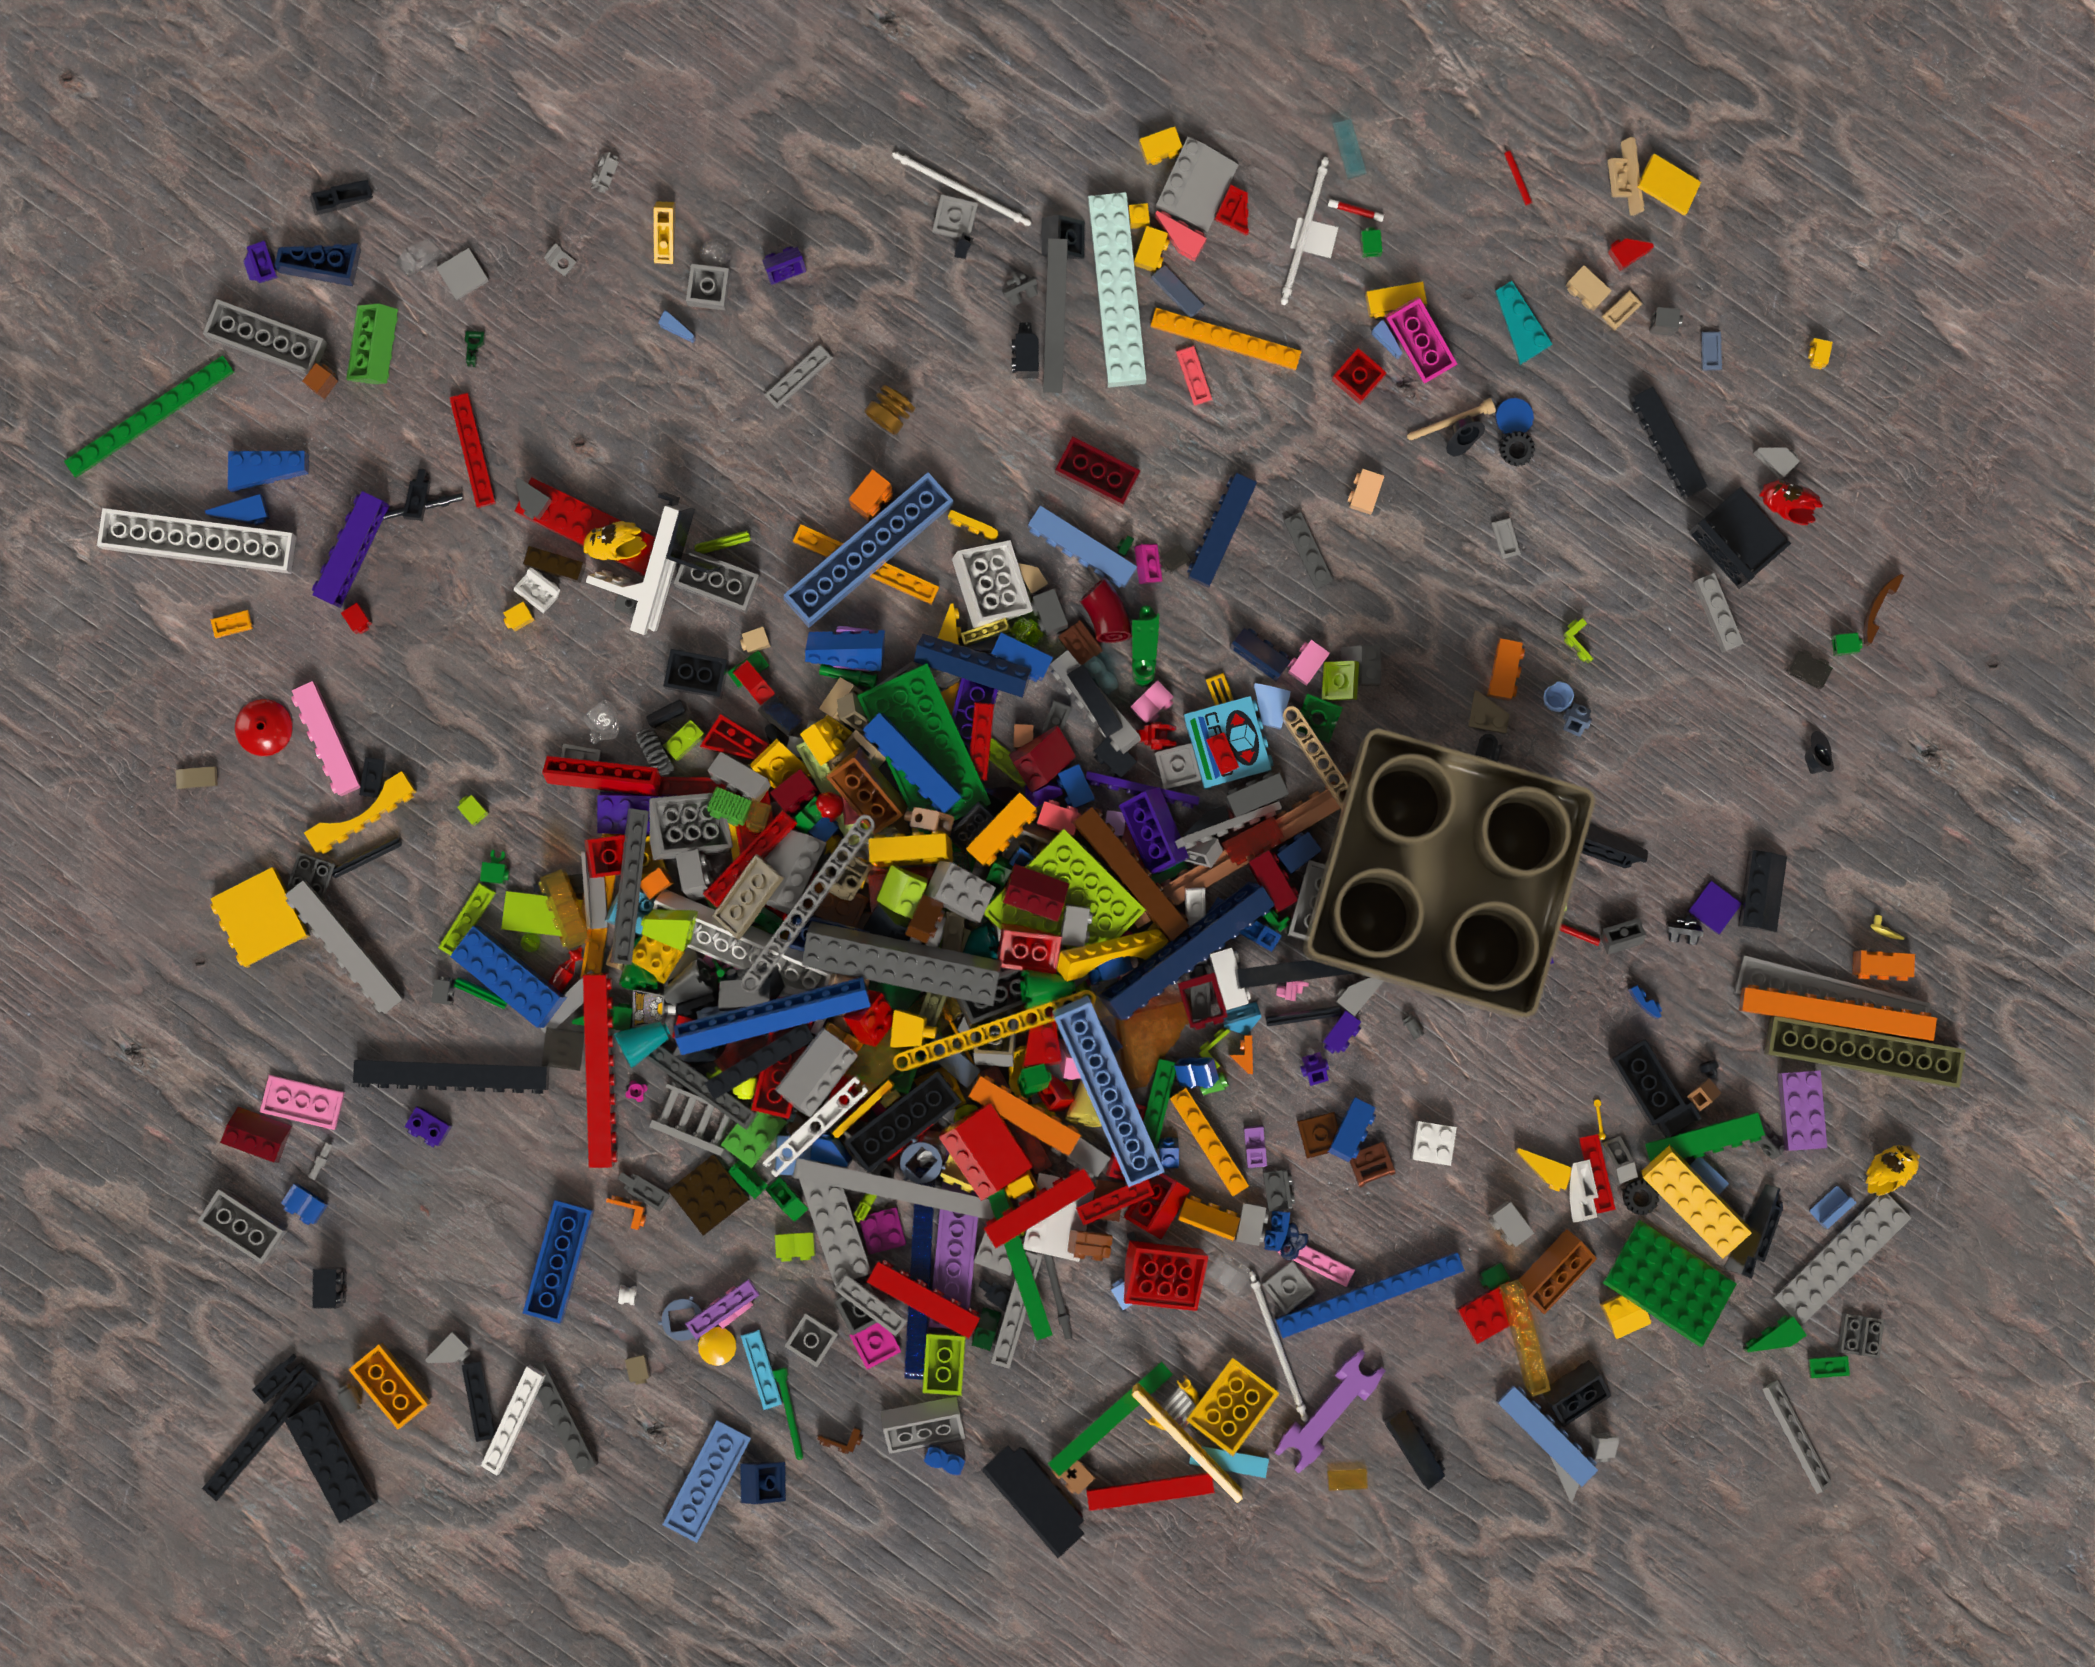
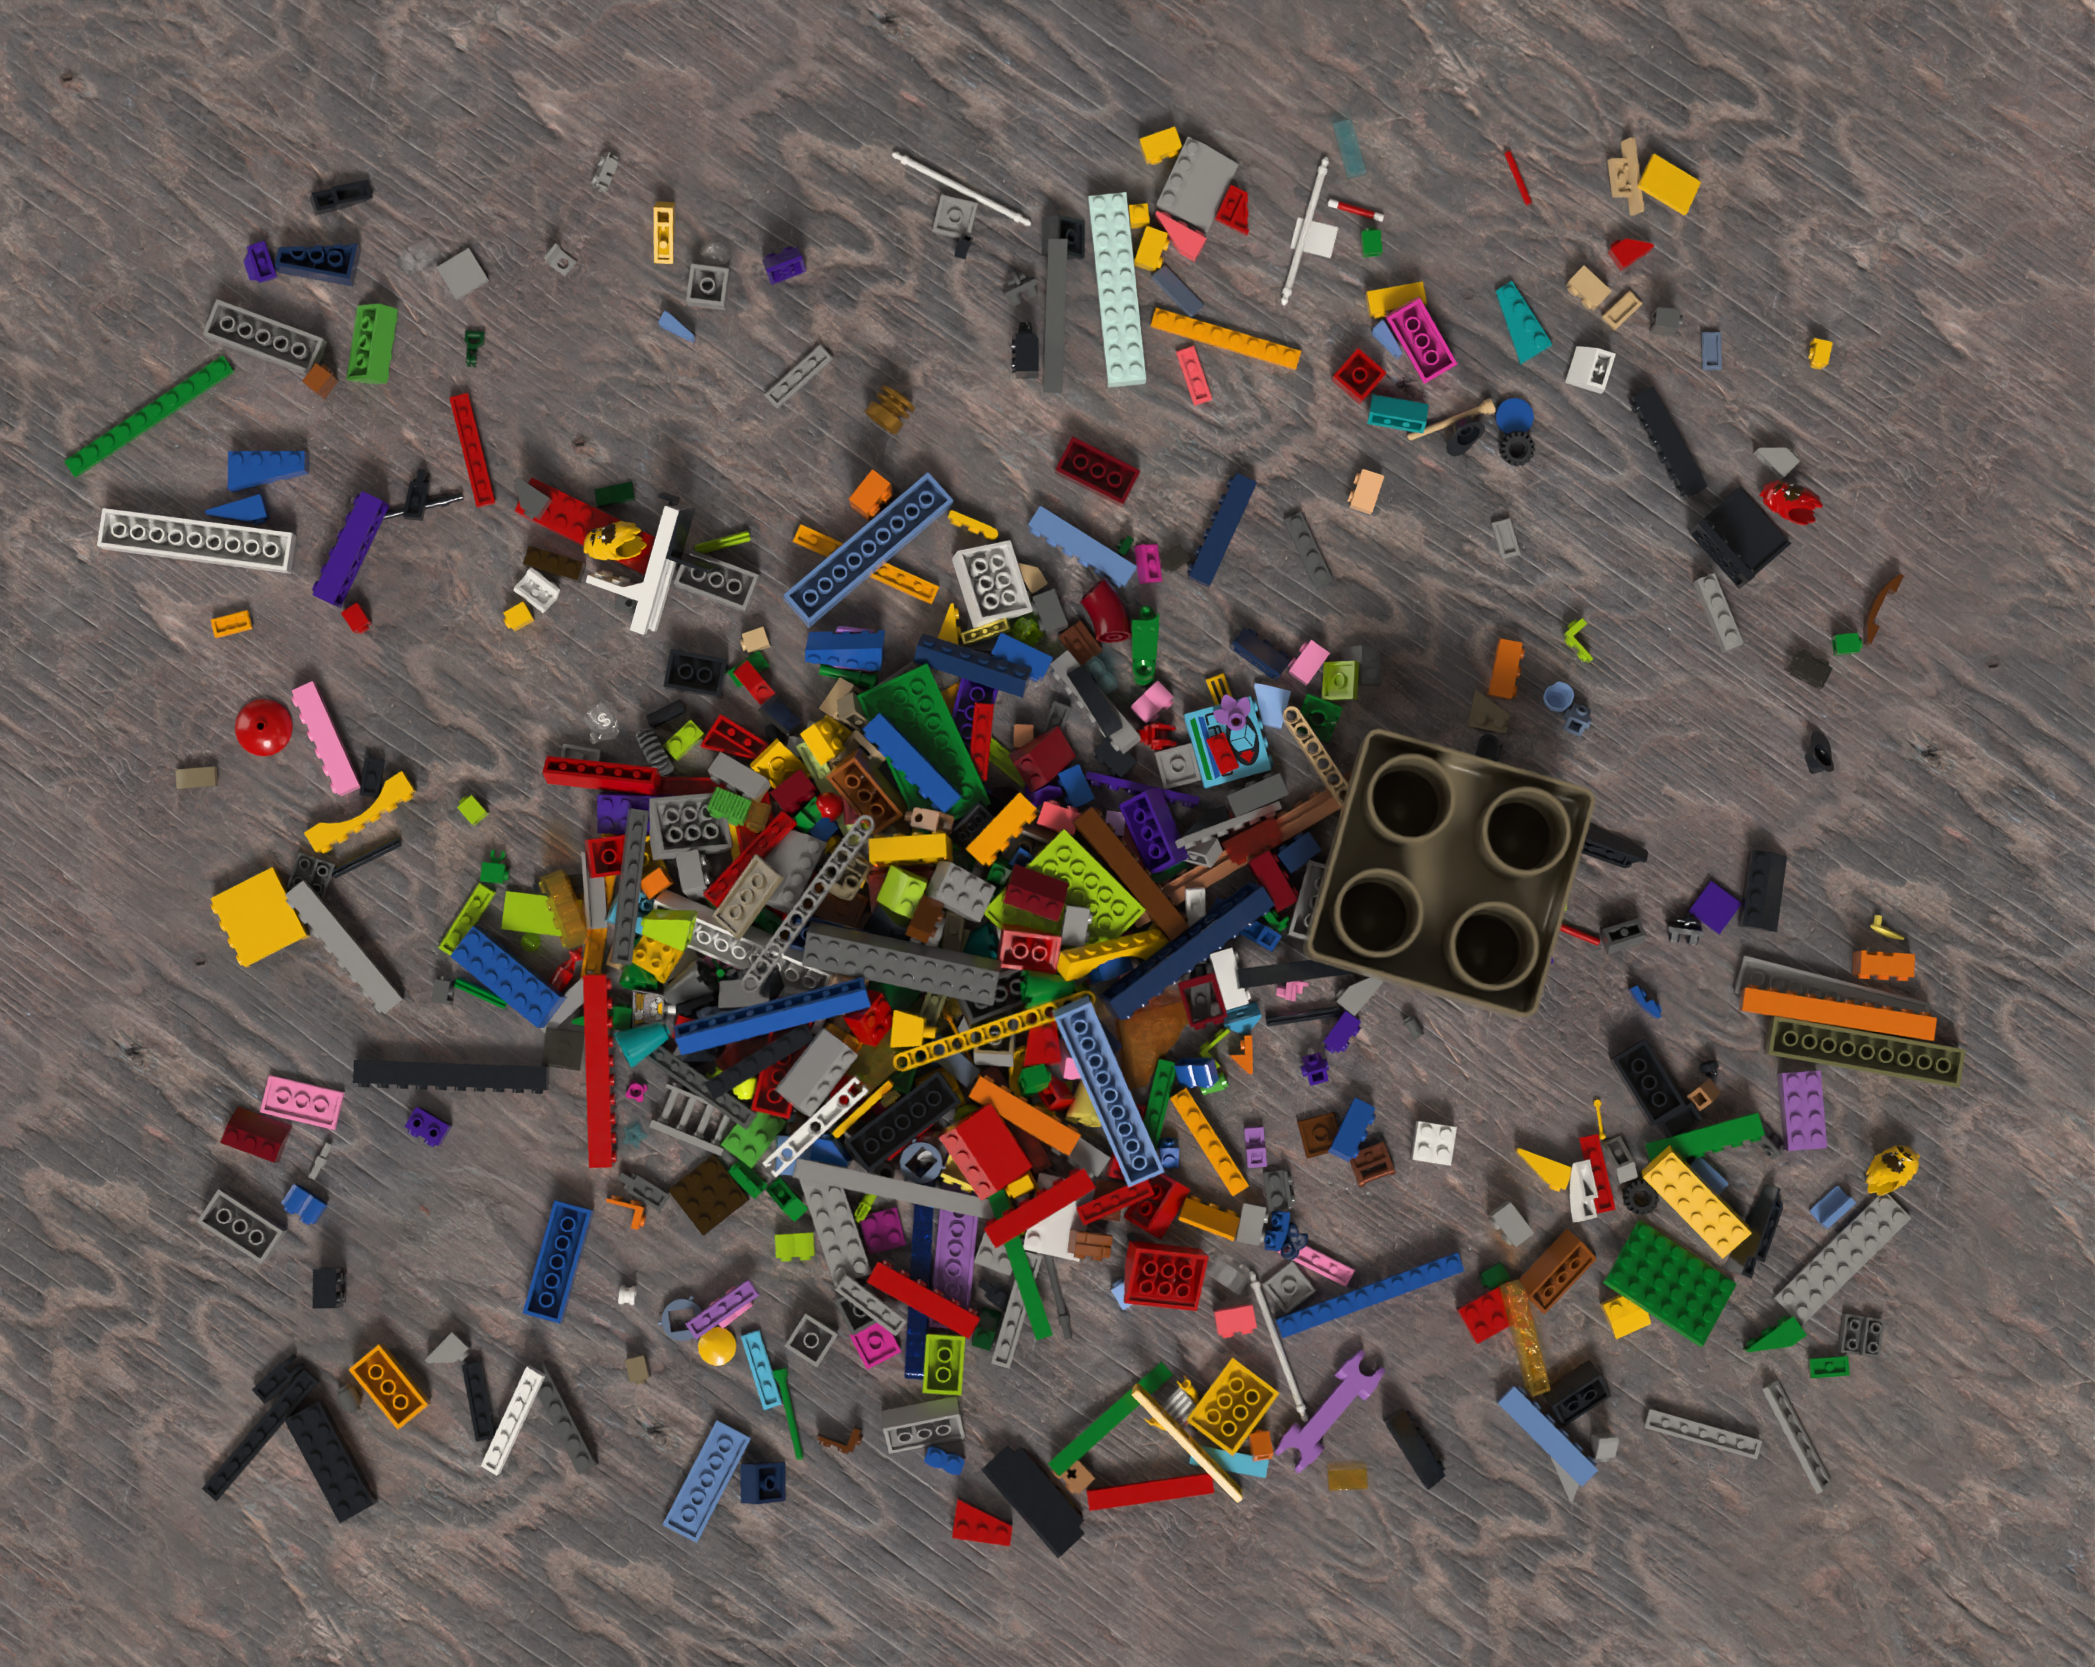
none -> dark green slope [594,482,636,508]
none -> clear light blue plate [623,1124,647,1149]
none -> red wedge [952,1497,1013,1546]
none -> medium lavender plate [1213,695,1251,731]
none -> coral brick [1213,1303,1257,1338]
none -> orange brick [1248,1429,1274,1462]
none -> teal brick [1367,395,1429,434]
none -> white slope [1565,346,1616,394]
none -> light grey plate [1644,1408,1762,1459]

